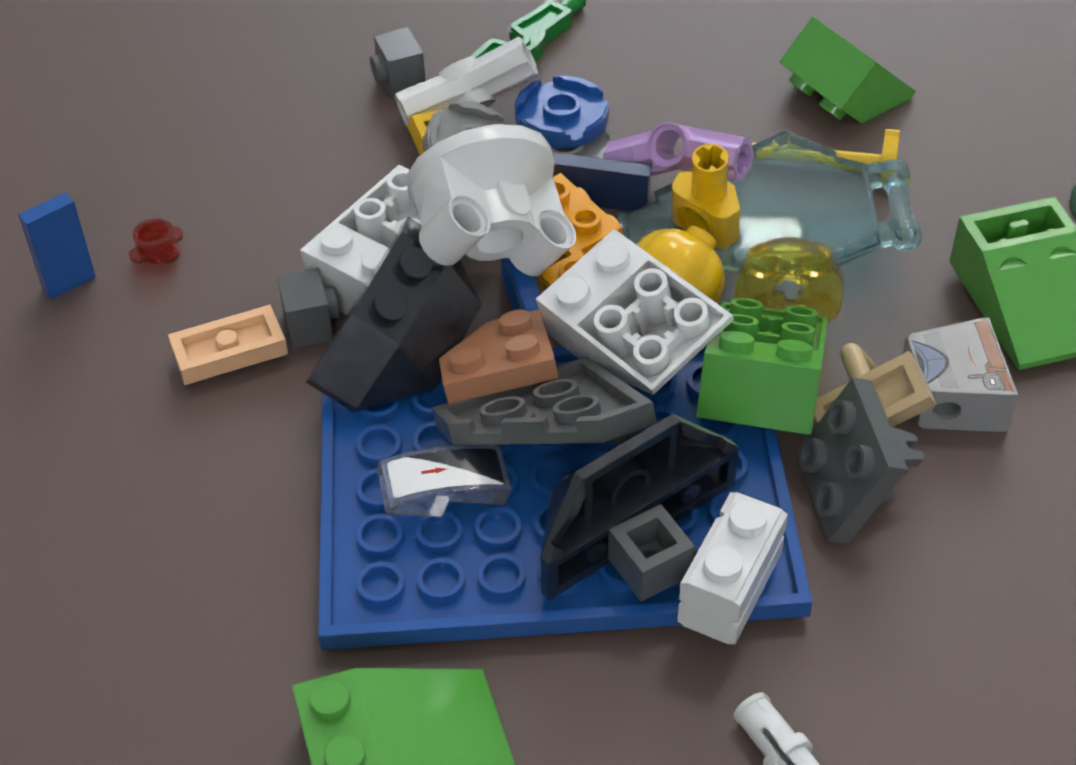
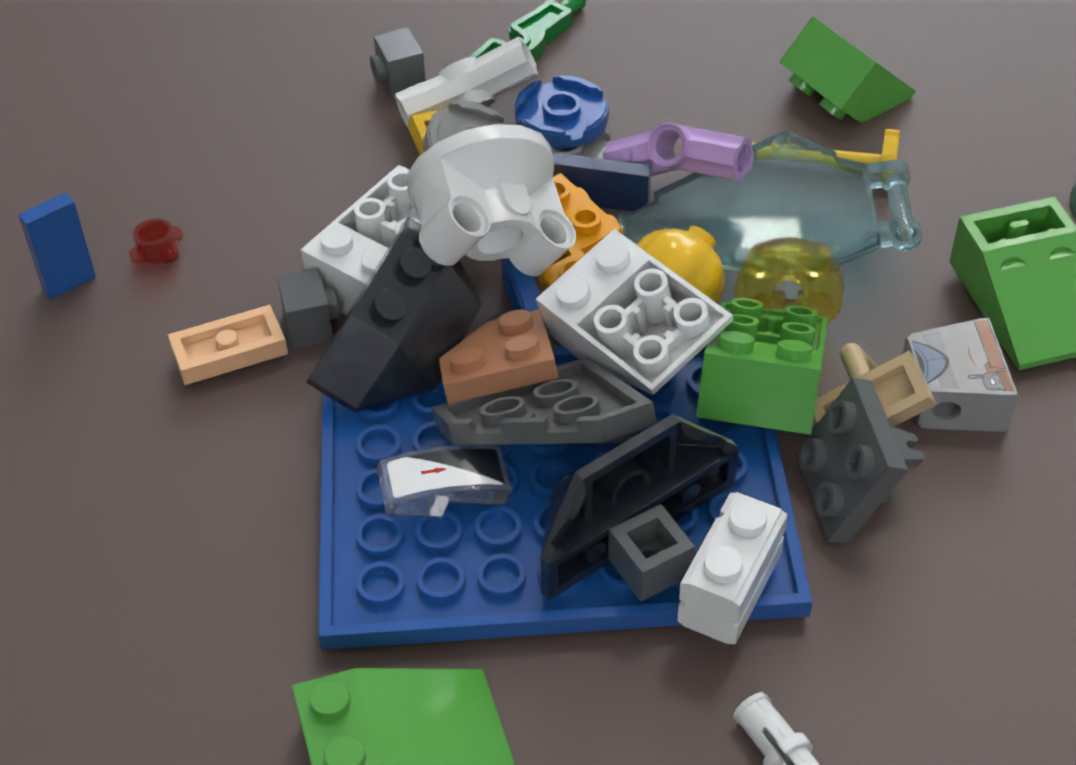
yellow piece [672,144,741,249] -> none

